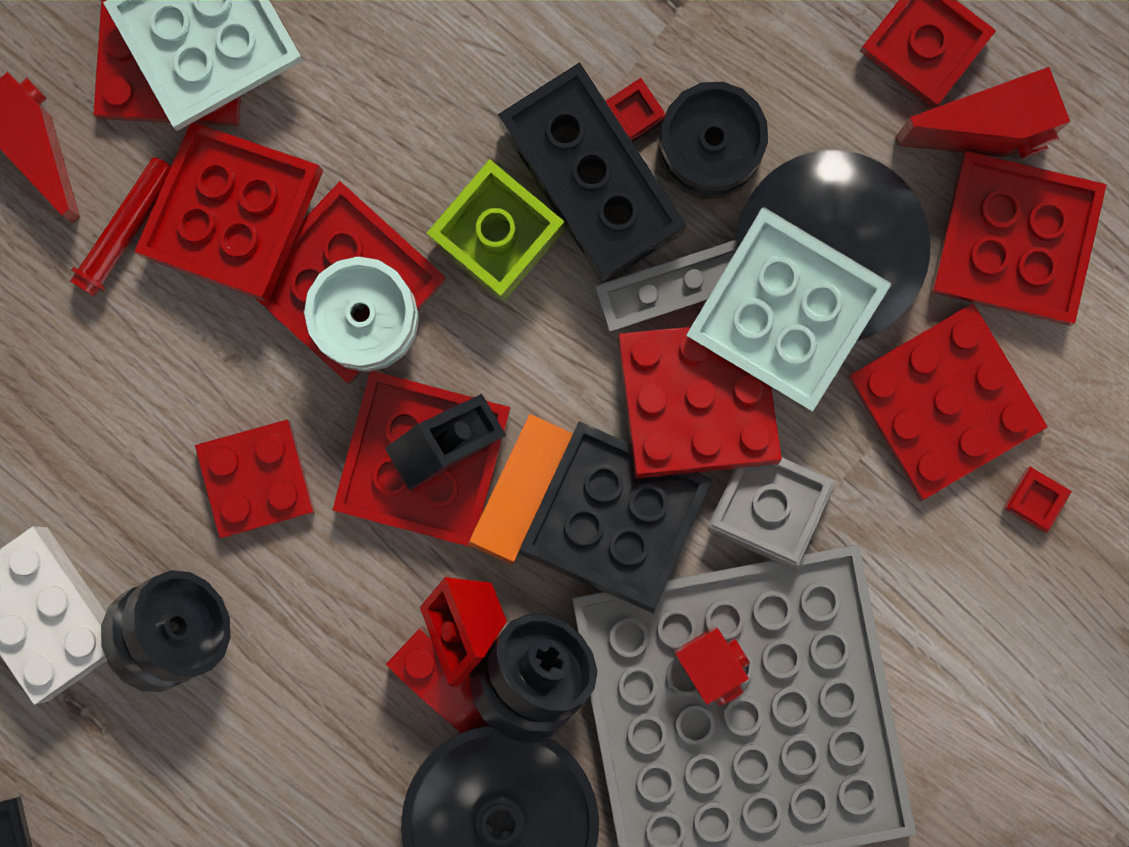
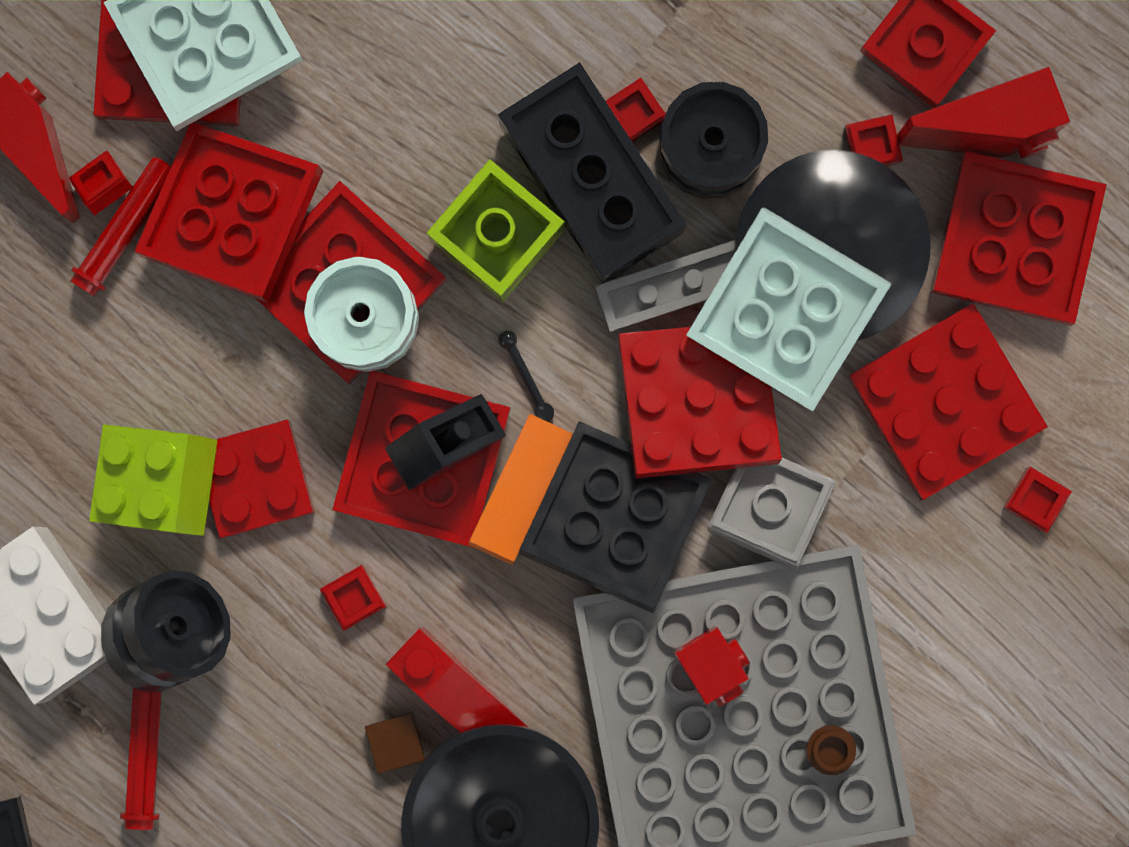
red slope [420,577,507,687] -> none
black wheel [470,614,598,742] -> none
none -> red tile [69,150,134,216]
none -> lime brick [89,424,217,536]
none -> red axle [120,687,162,830]
none -> red tile [320,565,387,631]
none -> reddish brown tile [365,712,426,774]
none -> black hinge [498,330,554,422]
none -> reddish brown plate [806,725,856,775]
none -> red tile [844,114,903,167]

